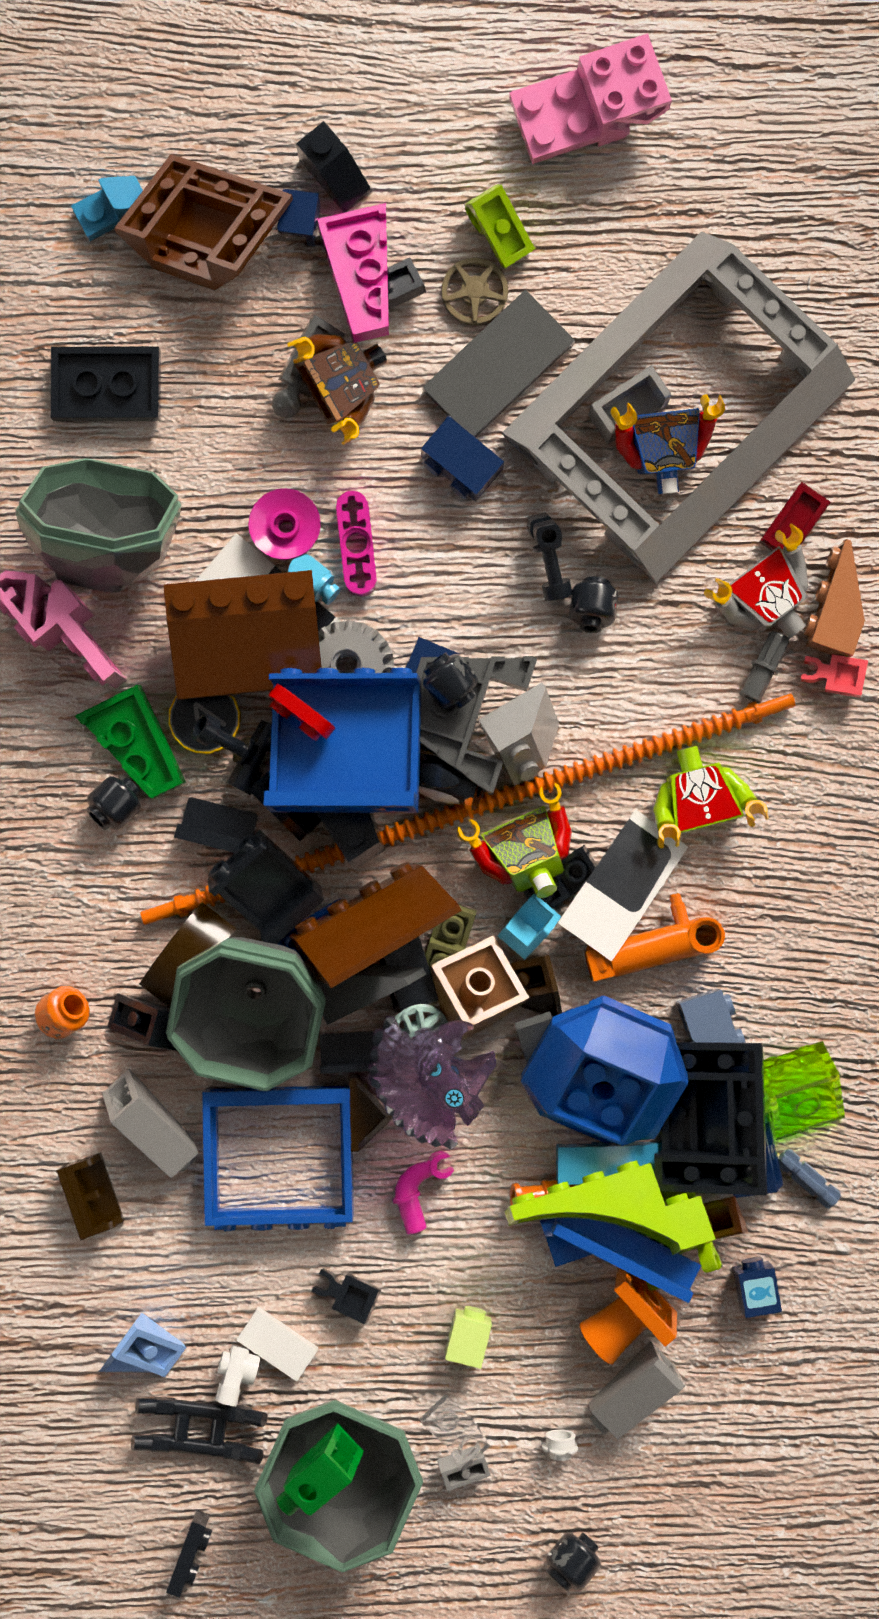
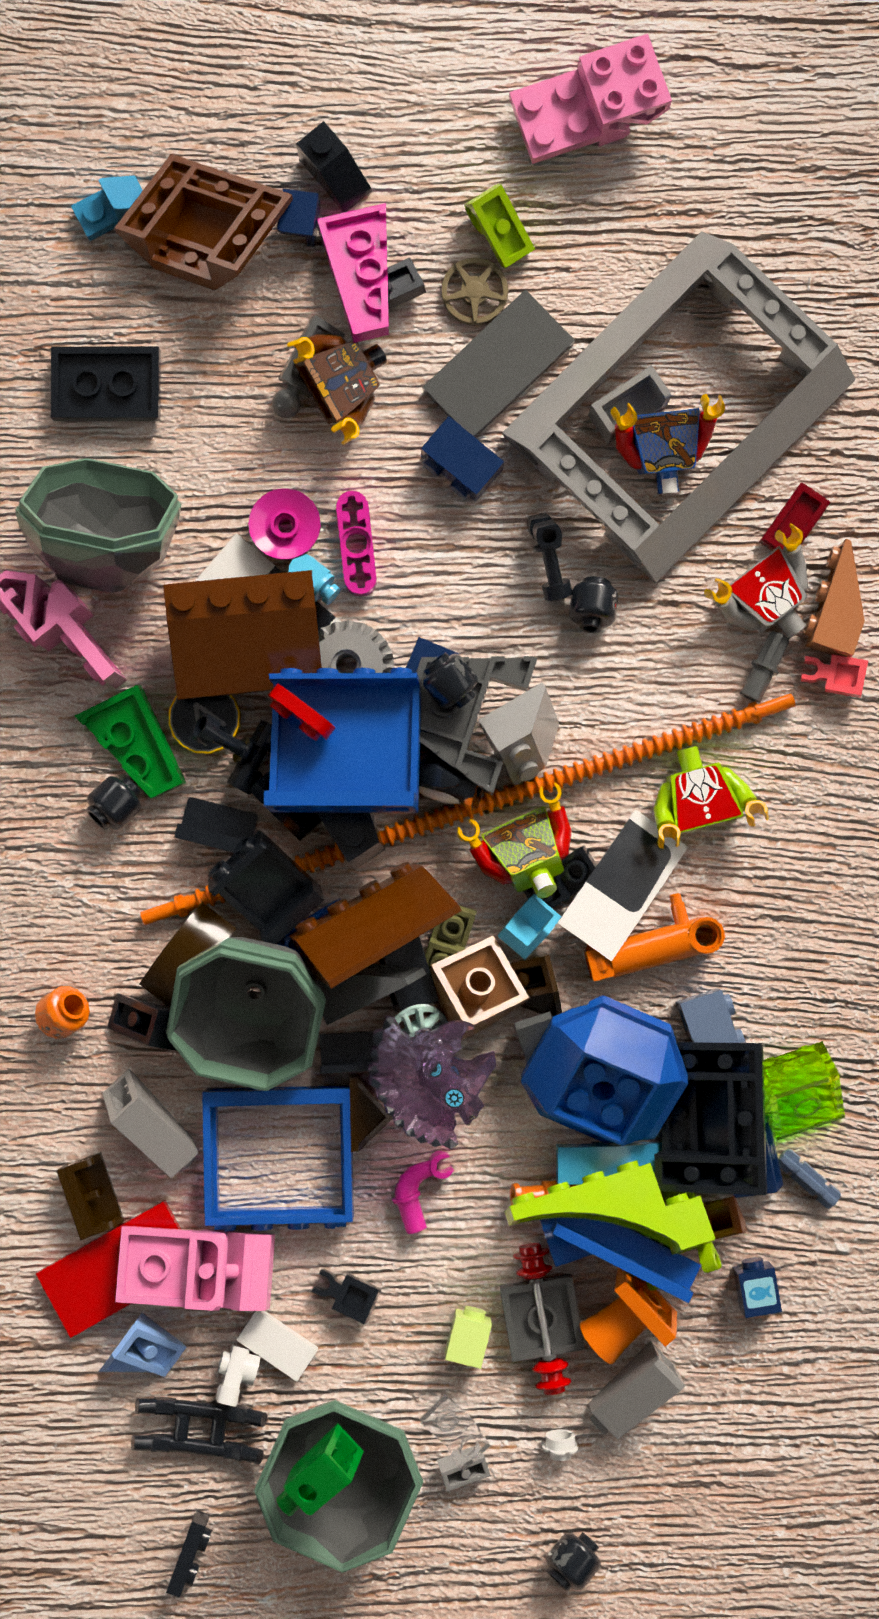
none -> red tile [36,1200,181,1338]
none -> bright pink piece [115,1226,275,1311]
none -> dark grey plate [500,1243,585,1395]

